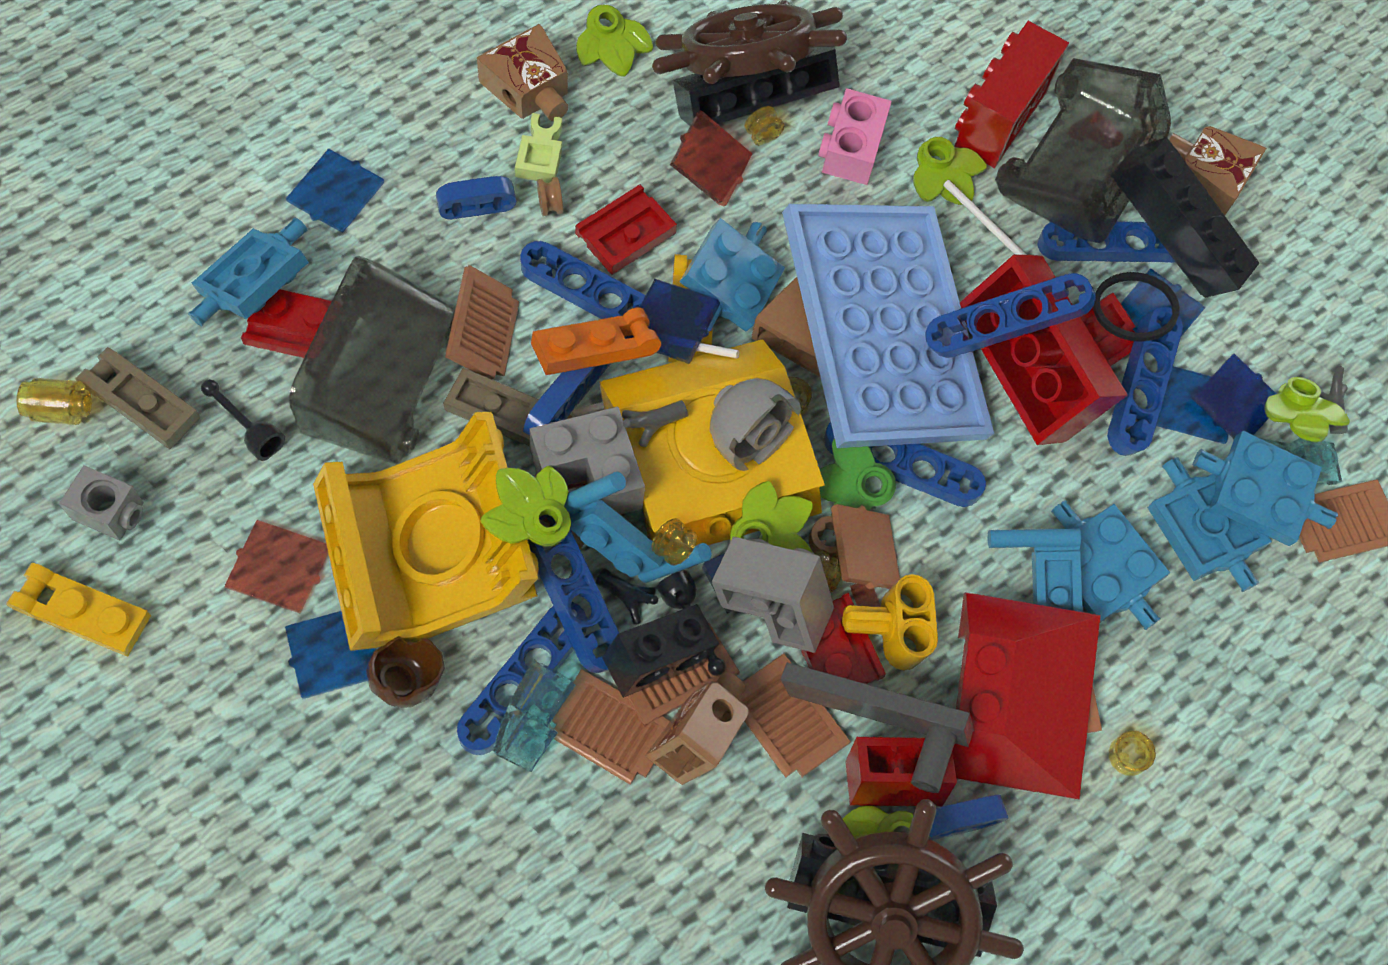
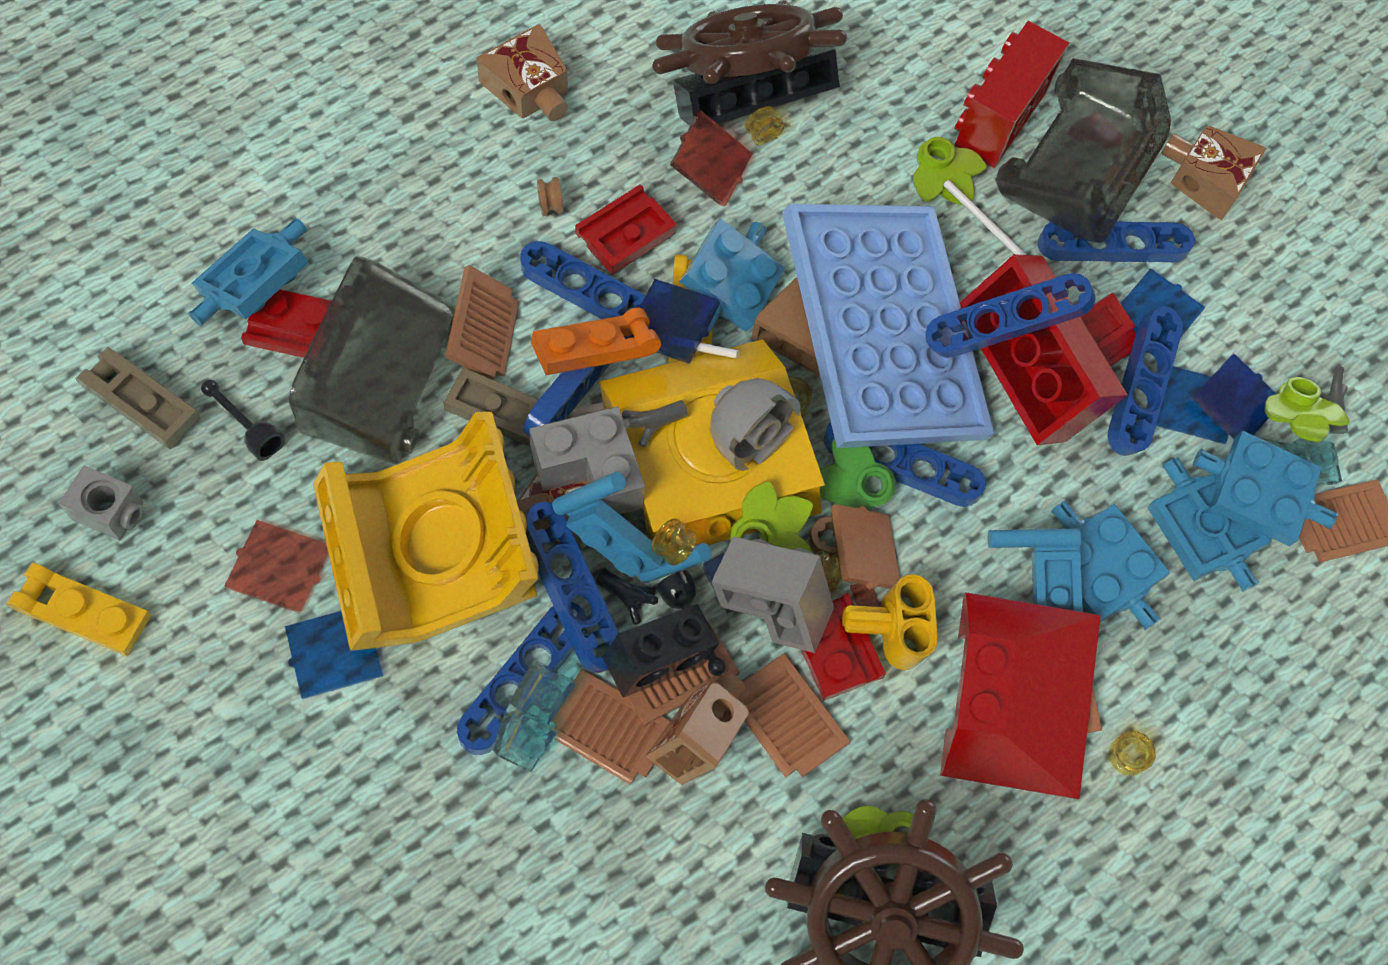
clear yellow brick [16,378,92,425] -> none
clear blue piece [286,148,384,233] -> none
reddish brown hair [366,636,445,708] -> none
blue beam [436,176,517,220] -> none
lime plate [481,466,571,546] -> none
yellowish green plate [515,113,562,183] -> none
lime plate [576,5,653,77] -> none
dark grey piece [781,662,974,793] -> none
bright pink brick [818,88,892,185] -> none
red brick [845,737,957,807] -> none
blue beam [929,795,1009,840] -> none
black piece [1093,272,1180,342] -> none
black brick [1111,137,1259,298] -> none

